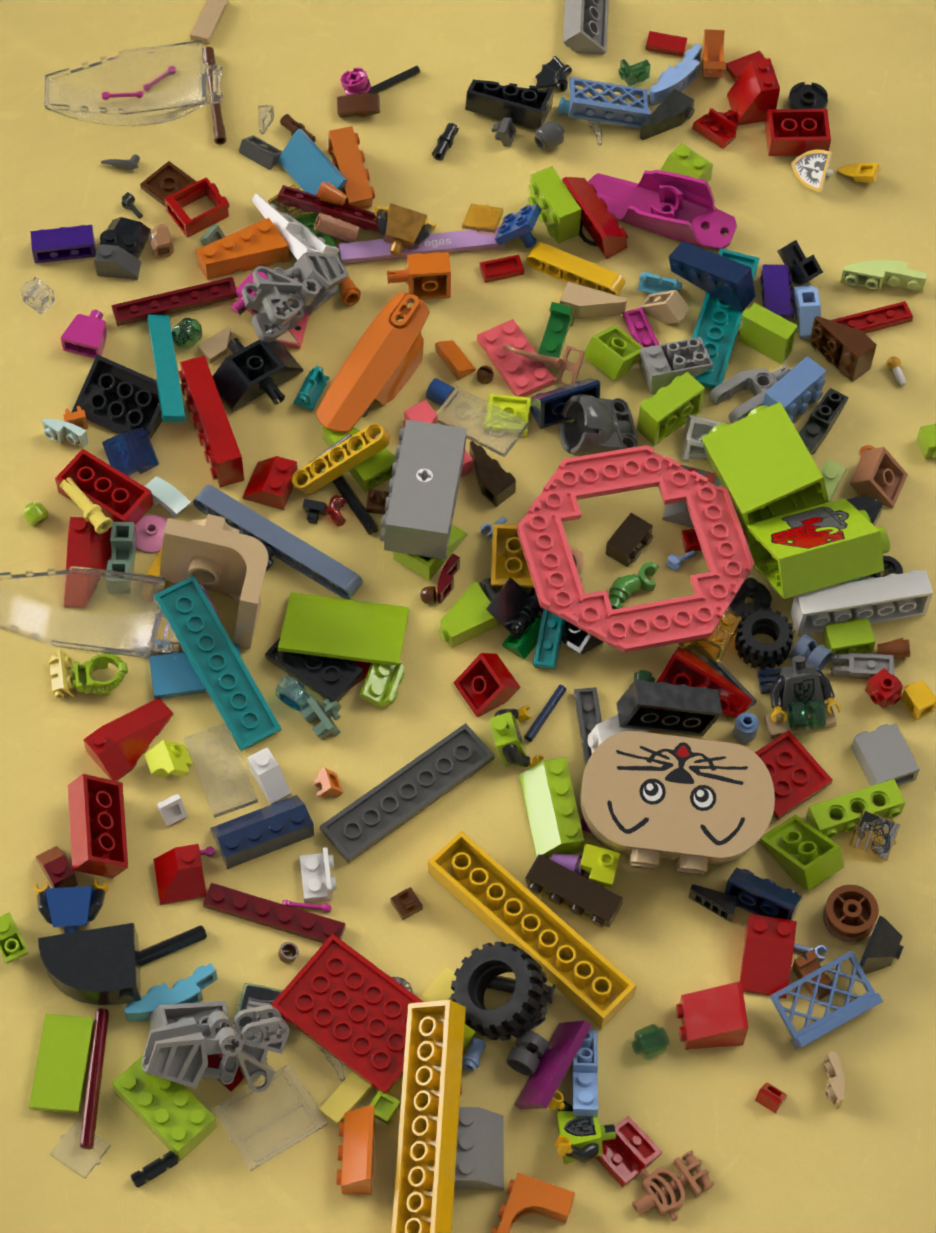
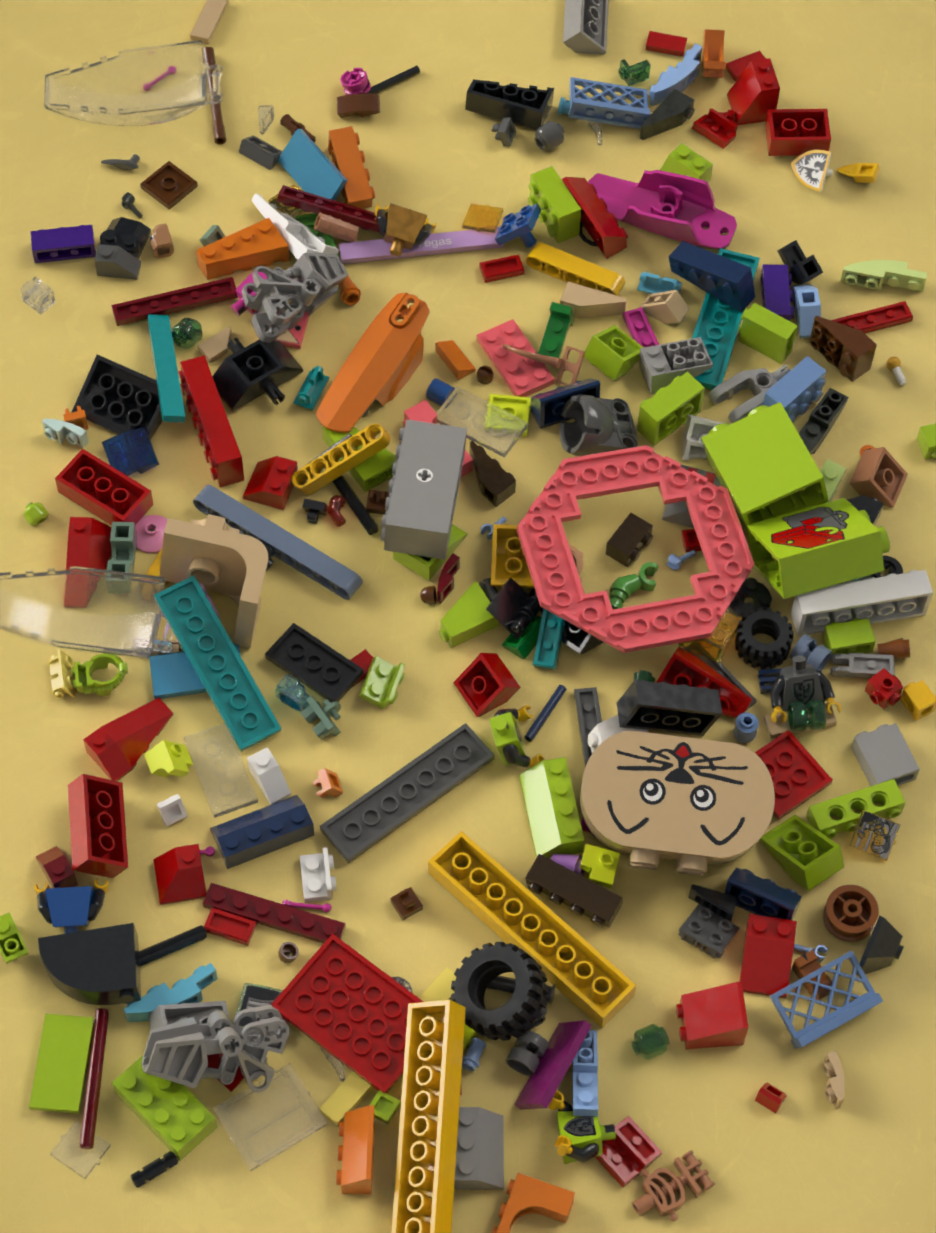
light yellow pin [60,478,113,534] -> none
dark pink torso [61,309,107,359] -> none
dark pink hinge [102,91,144,100] -> none
light aqua slope [144,476,191,517] -> none
red window [164,177,230,238] -> none
lime piece [278,592,409,666] -> none
orange cone [316,181,347,206] -> none
orange brick [387,252,451,299] -> none
black pin [432,123,459,161] -> none
black arm [535,56,572,92] -> none
black plate [788,82,828,109] -> none
none -> red tile [204,907,257,946]
none -> dark grey hinge [678,904,740,959]

